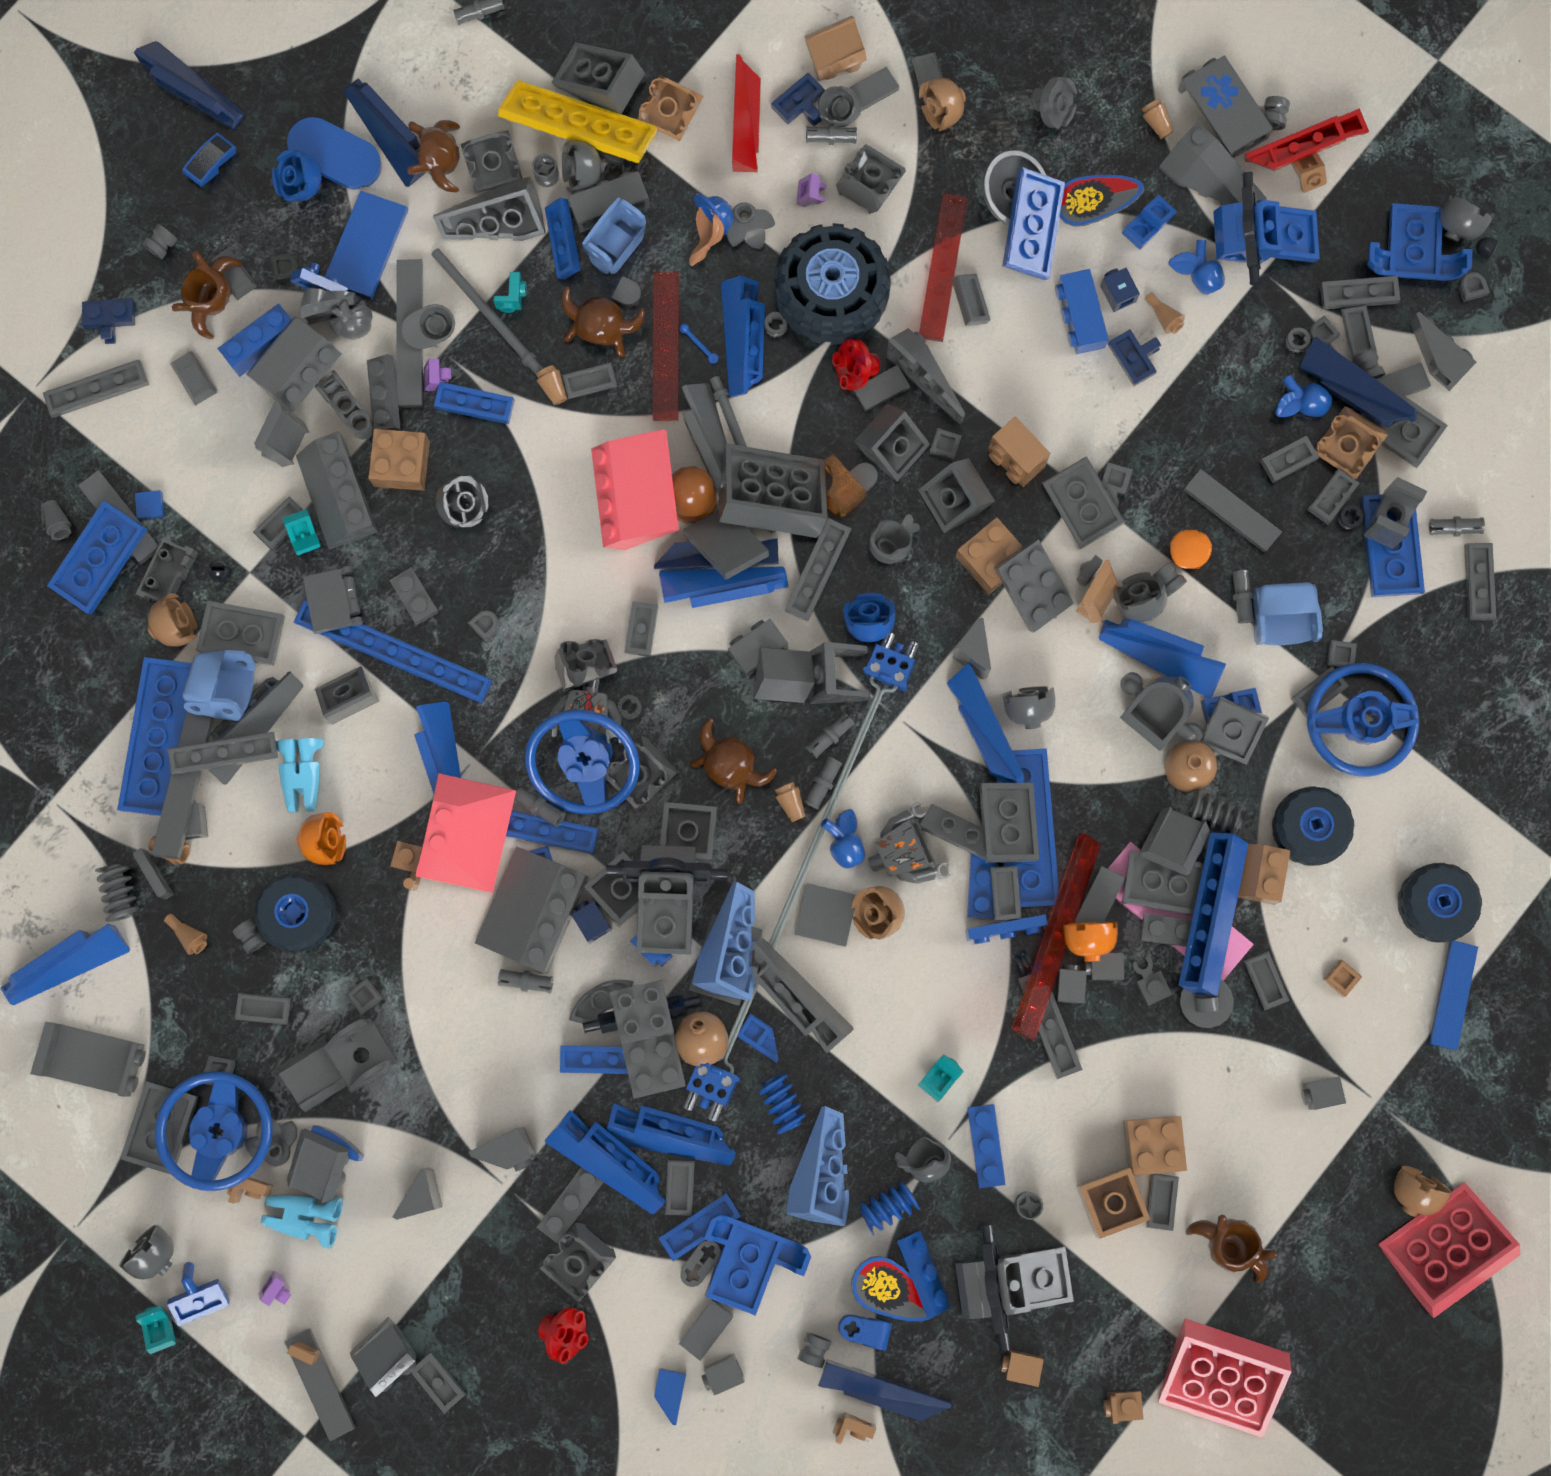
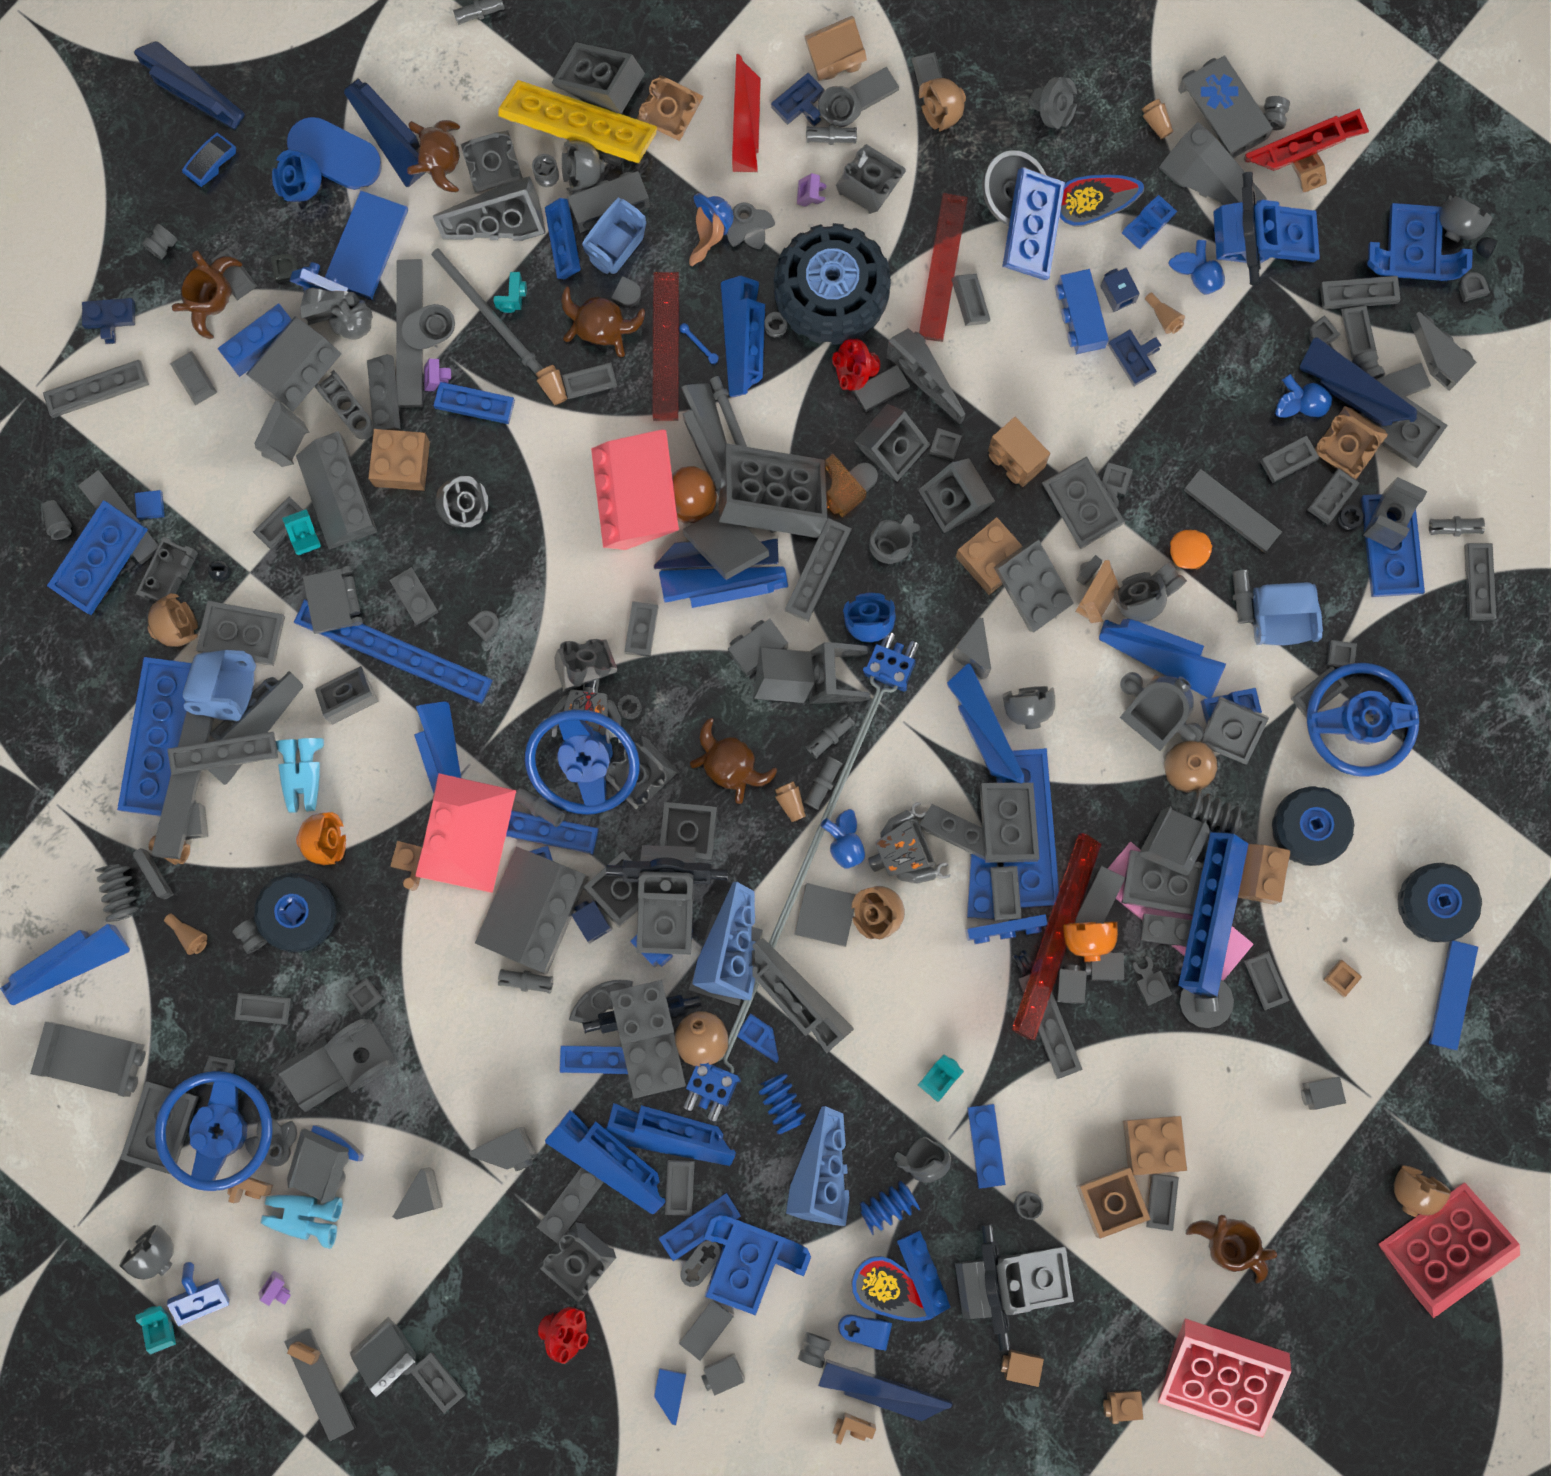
dark grey bush [1285,328,1311,353] -> none

